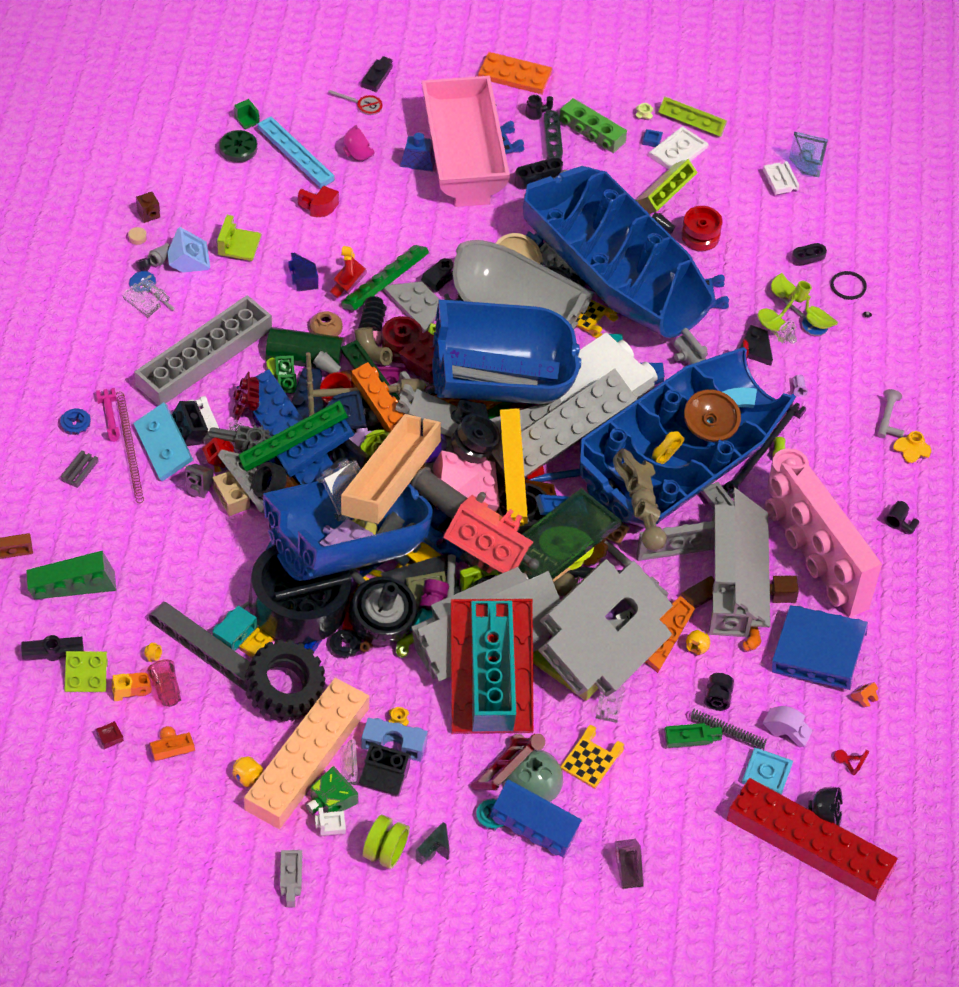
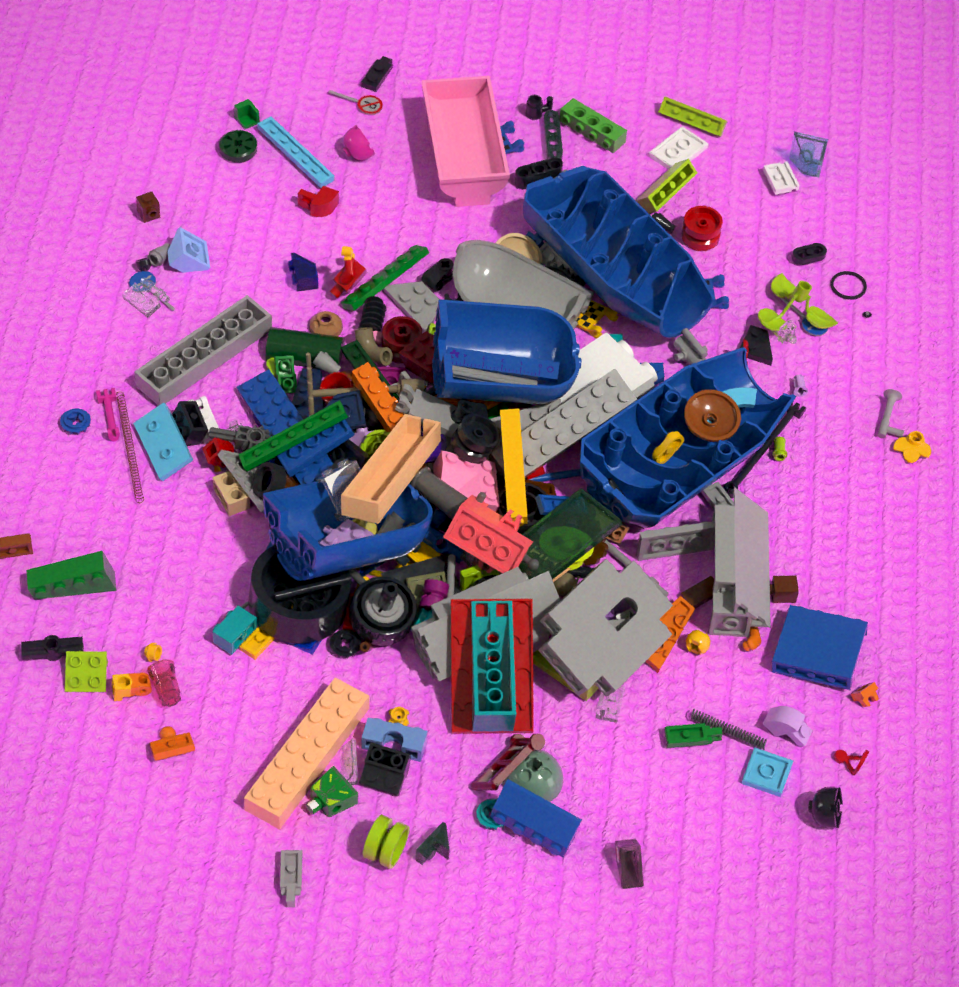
dark grey tile [61,450,98,488] -> none
dark red plate [96,721,124,749] -> none
tan tile [128,227,147,245] -> none
dark grey beam [149,602,250,692] -> none
flat silver slope [185,464,214,498] -> none
lime bracket [217,215,261,261] -> none
yellow head [232,756,264,787] -> none
dark red hinge [233,372,259,423] -> none
black tyre [244,639,326,721] -> none
white bracket [315,807,346,836] -> none
lime arm [396,633,414,657] -> none
blue torso [400,132,435,172] -> none
orange plate [478,52,552,94] -> none
yellow flag [561,725,624,789] -> none
dark tan piece [613,448,667,551] -> none
yellowish green plate [636,103,653,119] -> none
blue tile [642,129,663,147] -> none
black wheel [704,673,734,711] -> none
red piece [727,777,898,901] -> none
bright pink plate [765,448,882,618] -> none
black piece [884,501,919,534] -> none

